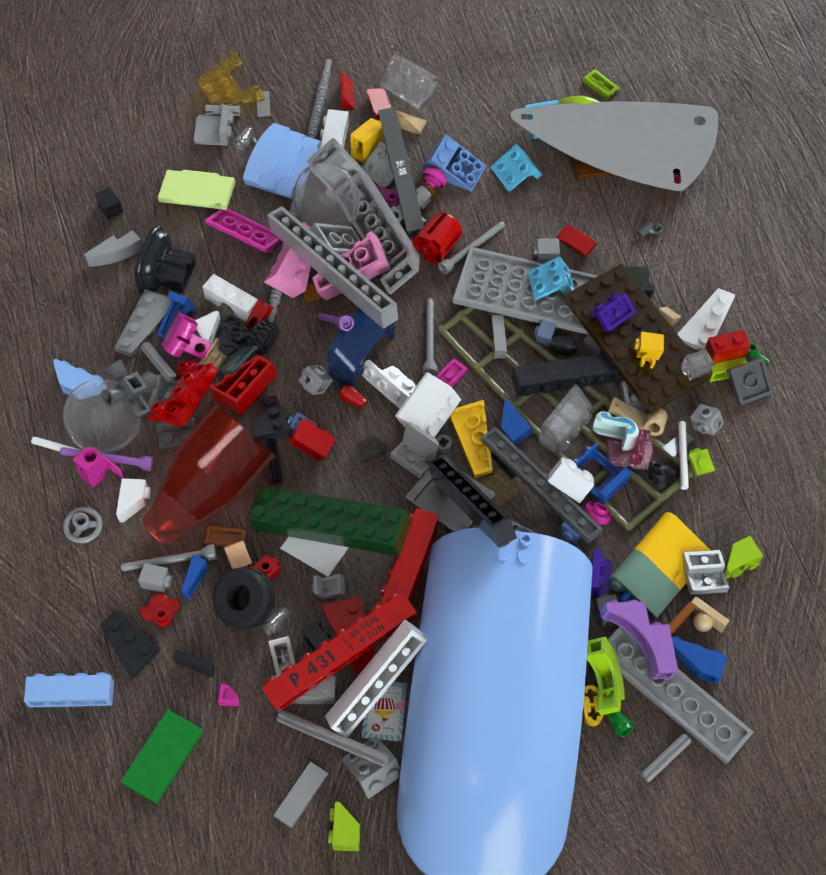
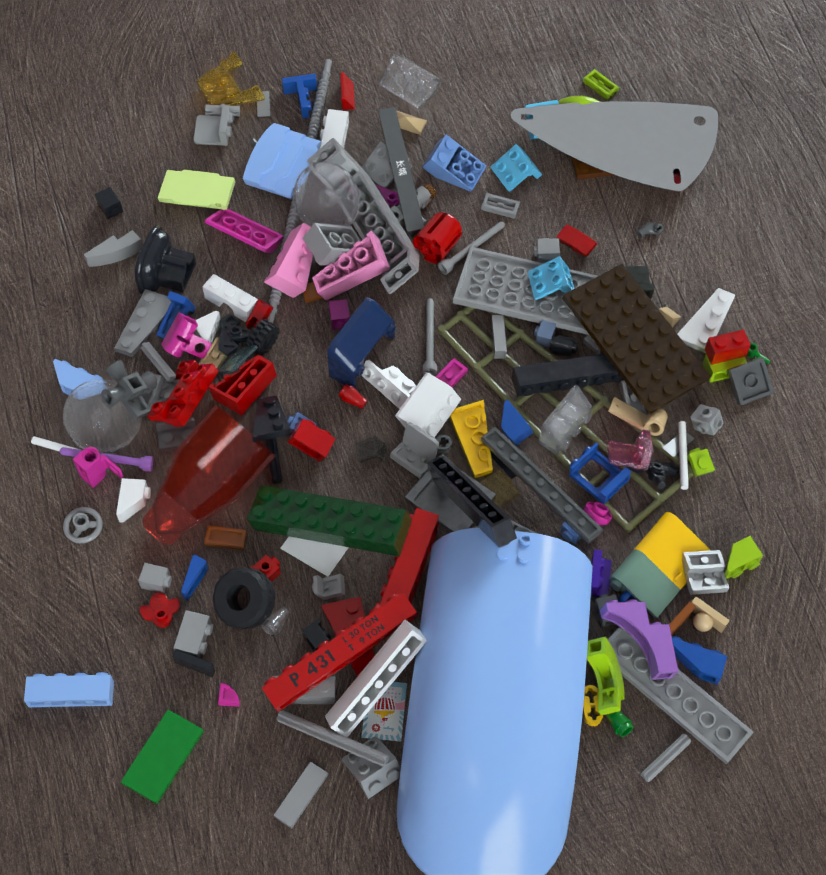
black wing [100,611,160,680] -> none
light grey piece [120,544,217,571] -> none
light nougat brick [223,540,252,569] -> none
clear cone [234,127,254,151] -> none
light grey brick [267,206,398,329] -> none
white slope [268,636,295,676] -> none
light grey brick [298,365,333,395] -> none
medium lavender piece [318,313,354,331] -> none
lime slope [328,802,360,851] -> none
yellow slope [350,118,384,163] -> none
slope [366,88,391,121] -> none
dark pink plate [422,168,447,189] -> none
white brick [548,457,594,503] -> none
dark purple bracket [590,293,636,332] -> none
light aqua animal [592,412,639,451] -> none
yellow brick [634,332,664,368] -> none
clear brick [681,349,714,380] -> none
none -> light grey piece [173,610,213,658]
none -> blue bracket [282,74,317,119]
none -> magenta brick [329,299,350,330]
none -> light grey tile [481,193,520,219]

